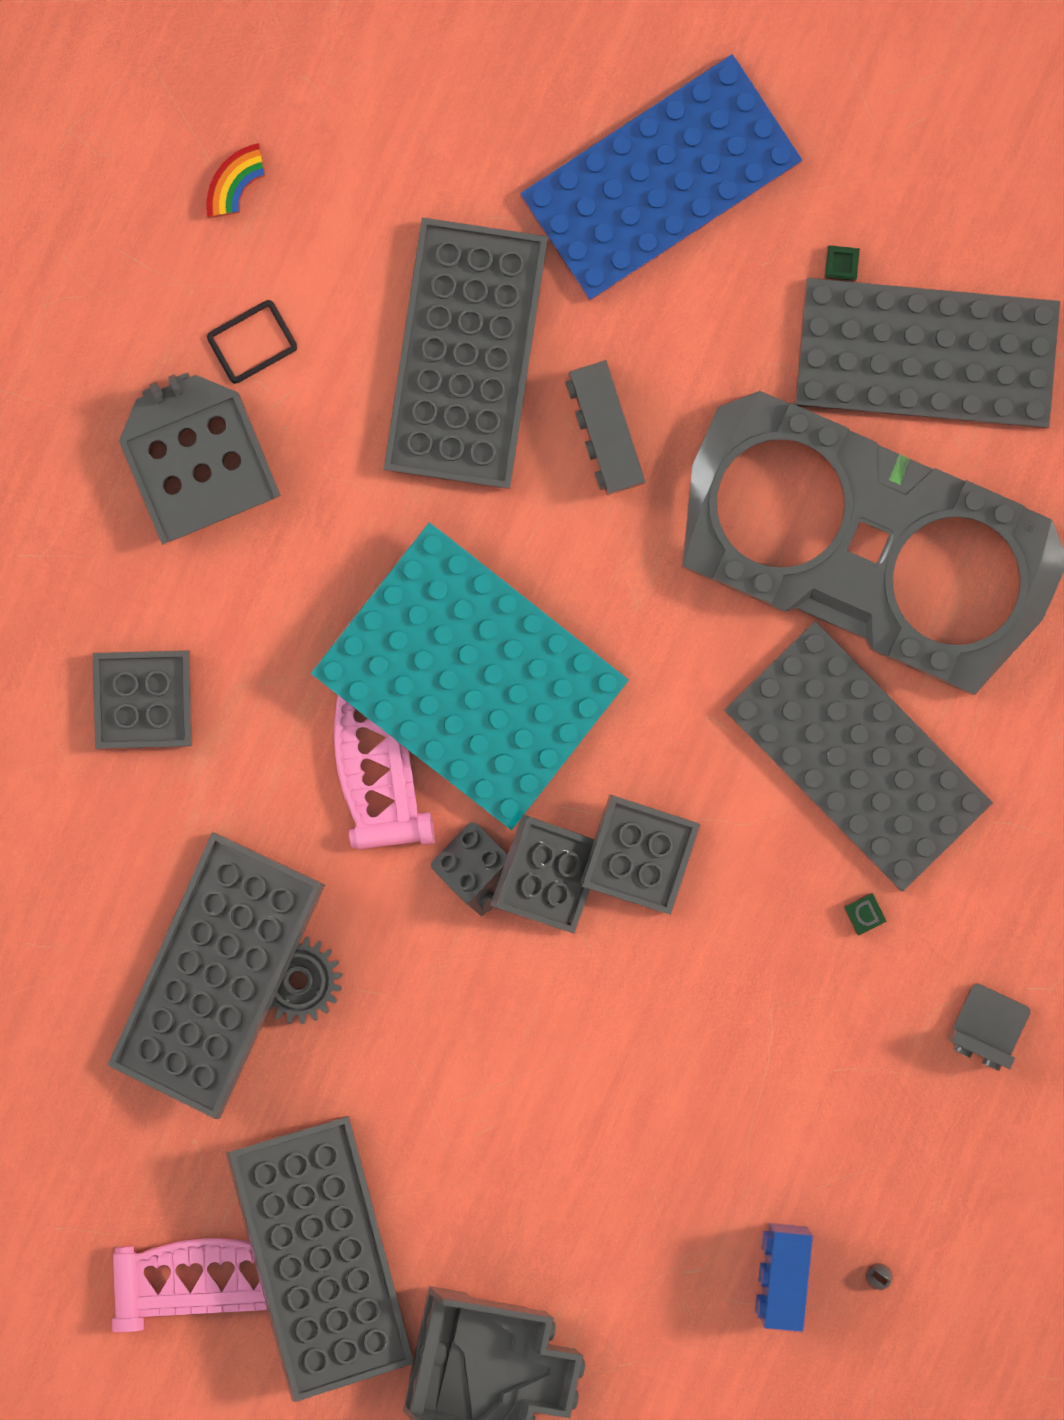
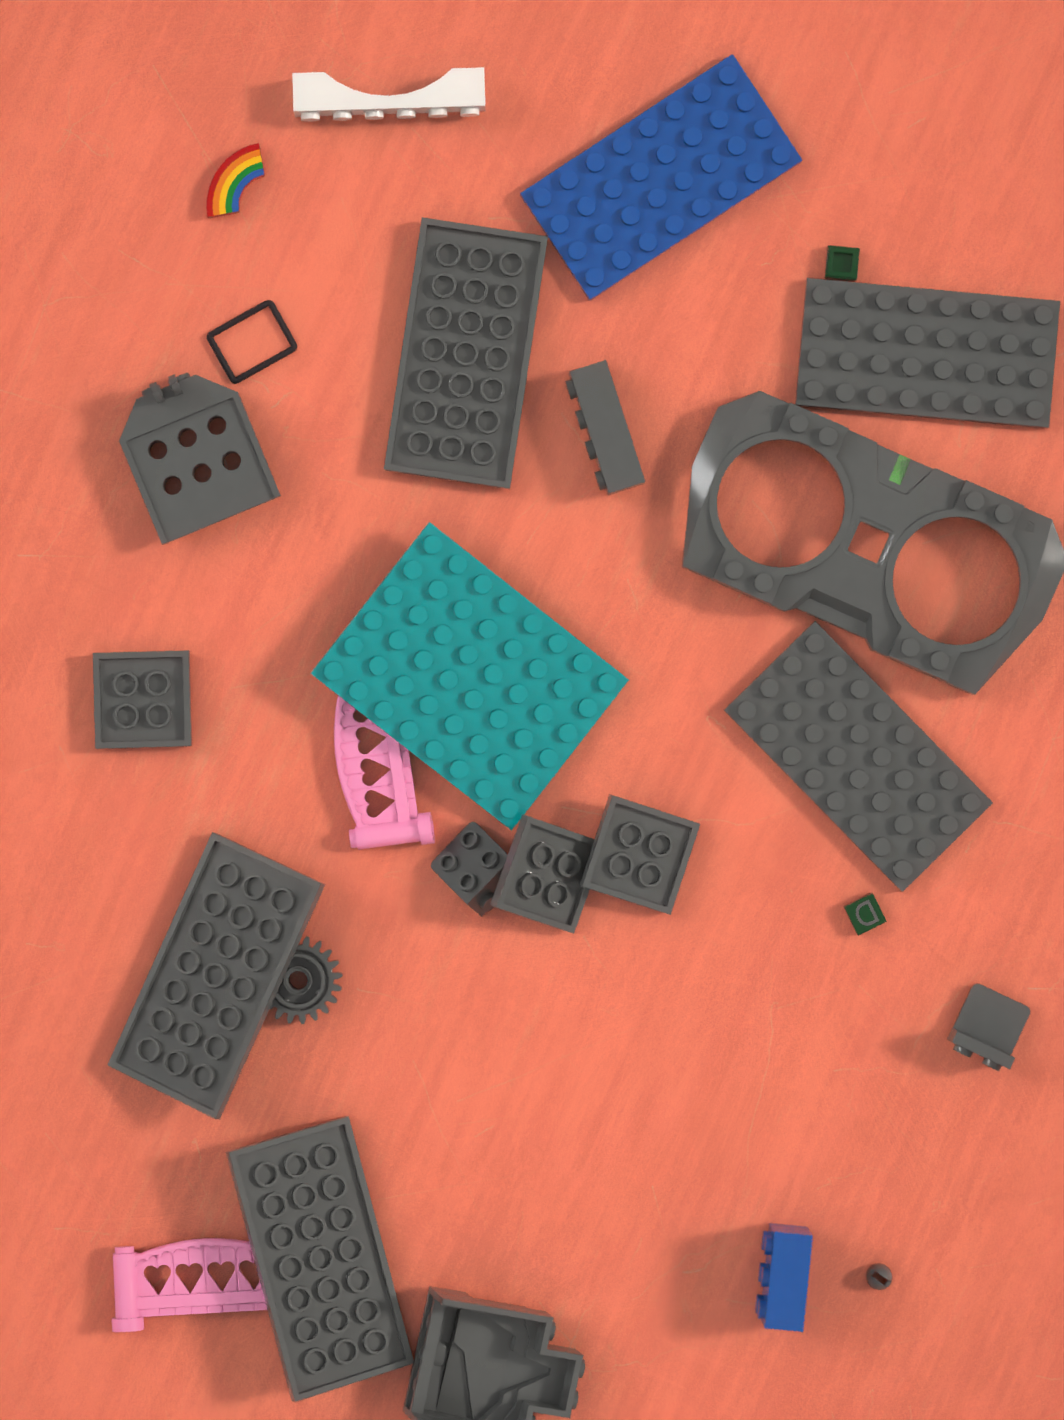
none -> white arch [292,67,486,122]

